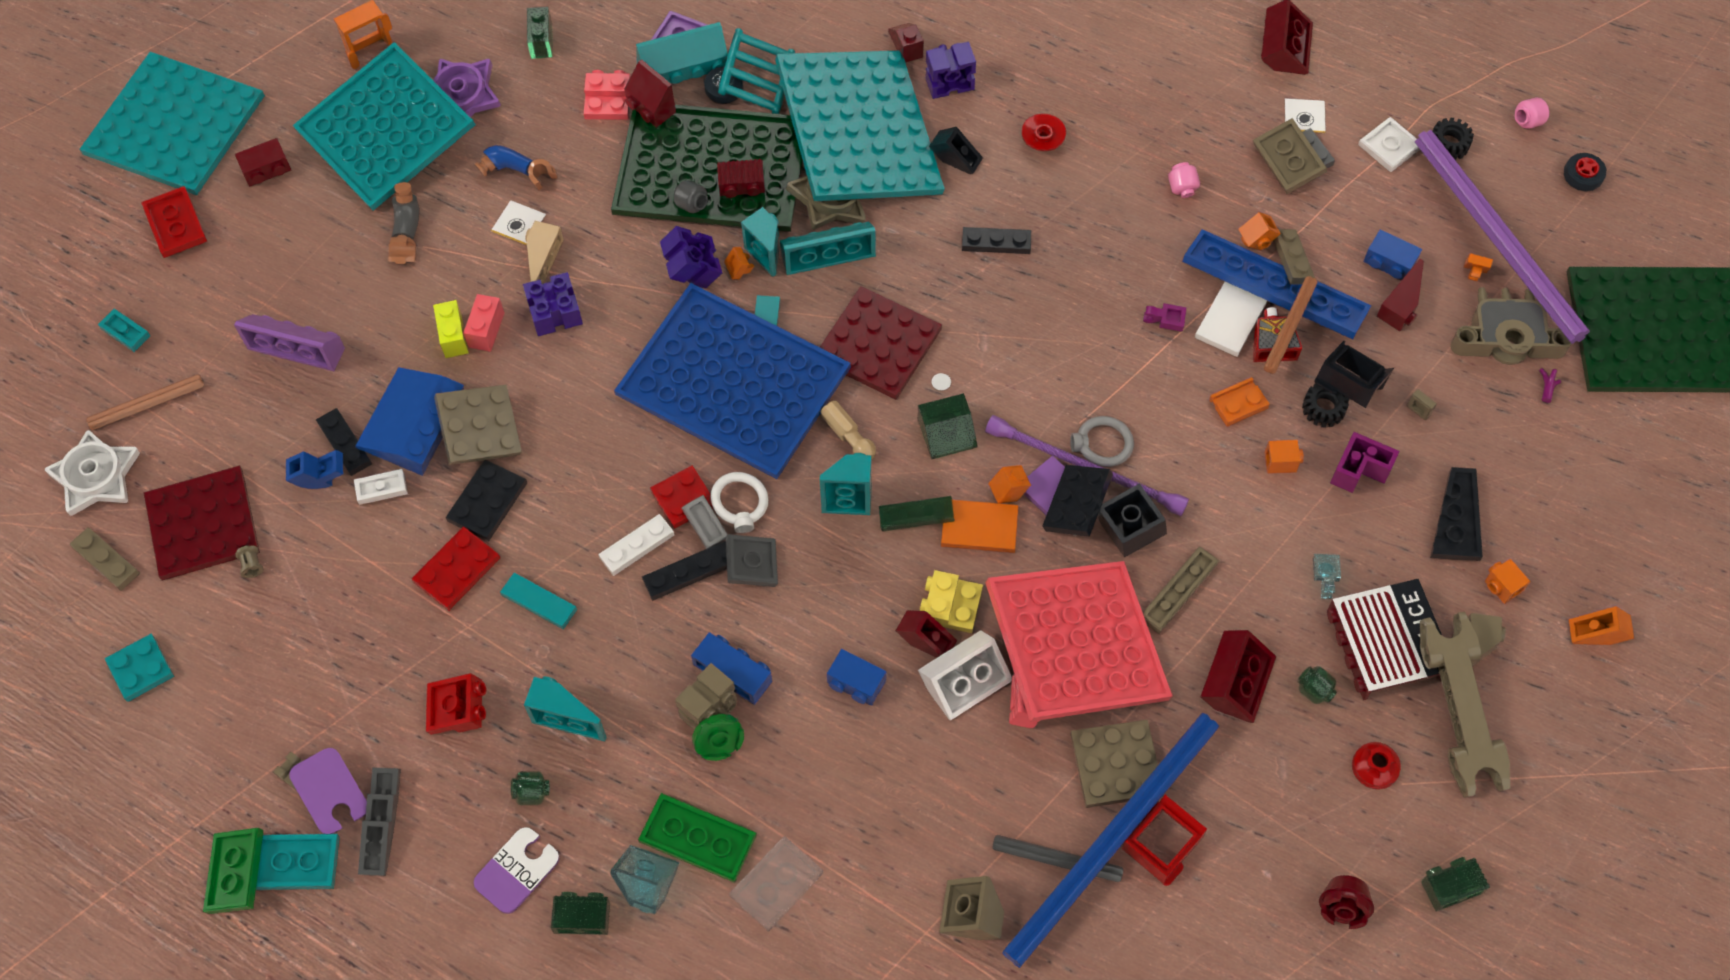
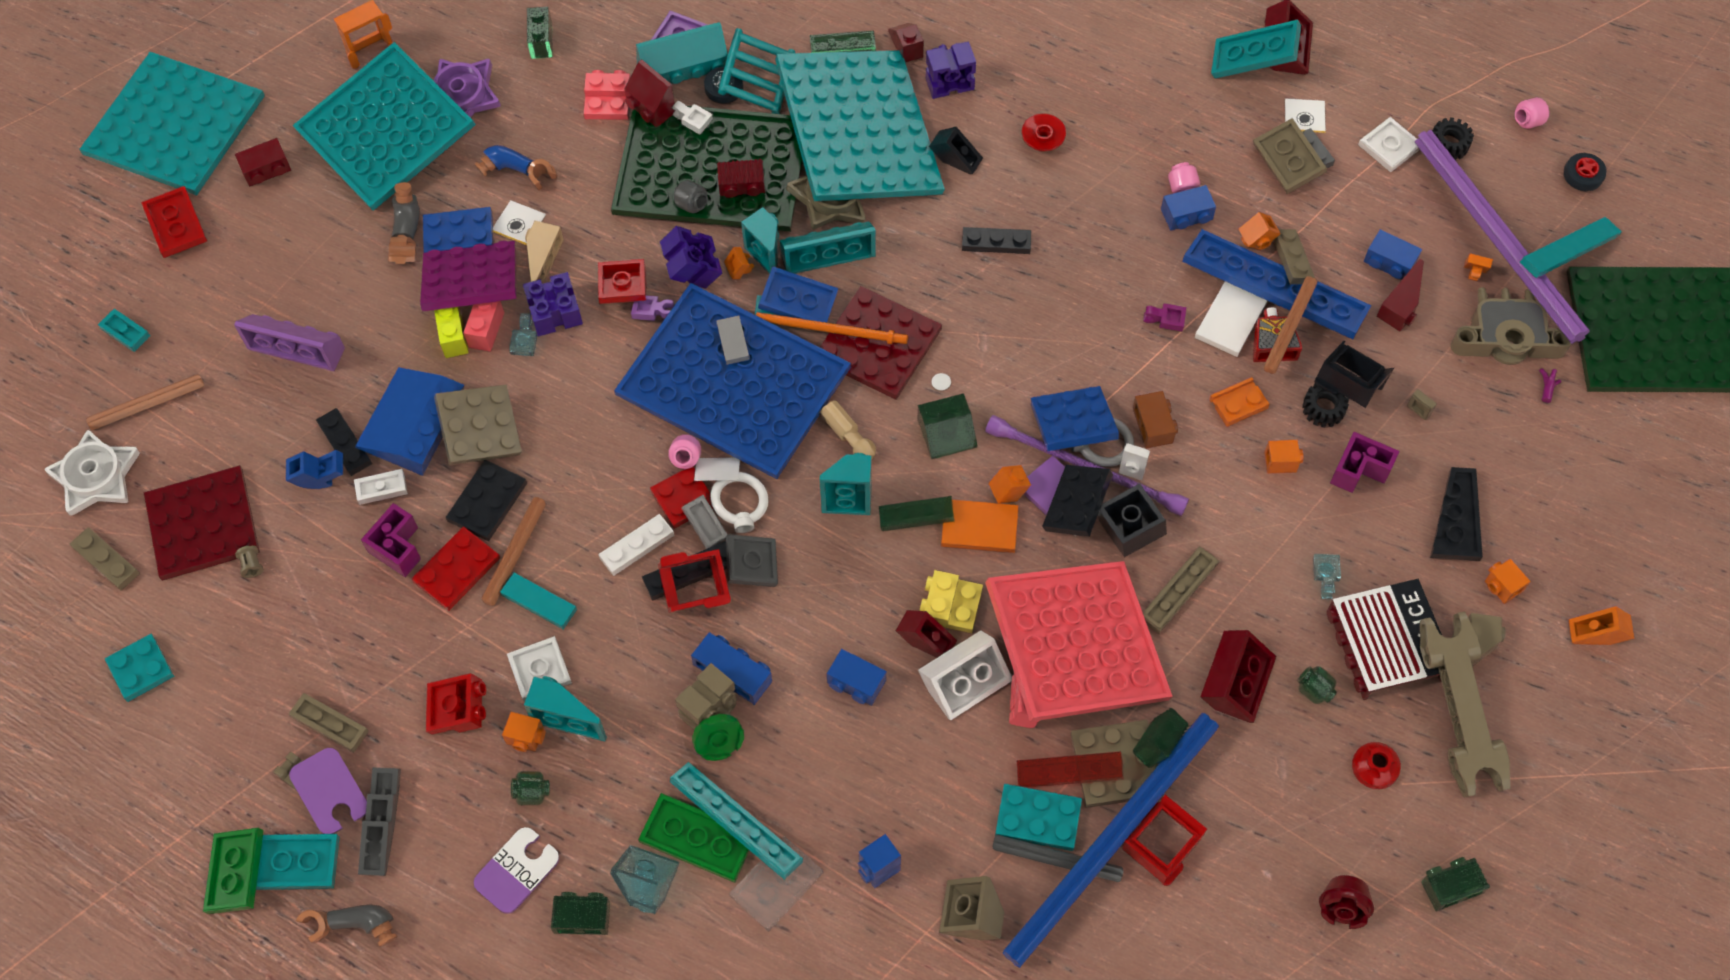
none -> dark tan plate [289,693,369,753]
none -> piece [296,904,397,947]
none -> magenta brick [361,503,421,578]
none -> magenta plate [420,240,517,312]
none -> blue plate [423,207,493,253]
none -> nougat axle [482,497,546,606]
none -> orange brick [502,712,546,752]
none -> white tile [507,636,572,701]
none -> clear light blue plate [509,313,537,356]
none -> red plate [598,259,647,304]
none -> medium lavender plate [631,296,674,321]
none -> red piece [658,549,731,613]
none -> bright pink head [668,435,701,469]
none -> teal tile [670,762,803,880]
none -> white plate [672,101,713,134]
none -> white sticker [694,457,740,481]
none -> light grey tile [716,316,750,365]
none -> orange bar [756,312,908,344]
none -> blue plate [758,266,839,323]
none -> clear green tile [810,30,876,53]
none -> blue brick [858,834,901,889]
none -> teal plate [995,784,1082,851]
none -> clear red tile [1017,751,1124,788]
none -> blue plate [1031,386,1119,451]
none -> white plate [1119,443,1150,481]
none -> dark orange brick [1133,391,1178,449]
none -> clear green brick [1133,708,1189,768]
none -> blue brick [1161,185,1216,231]
none -> teal plate [1211,20,1301,79]
none -> teal tile [1520,216,1622,278]

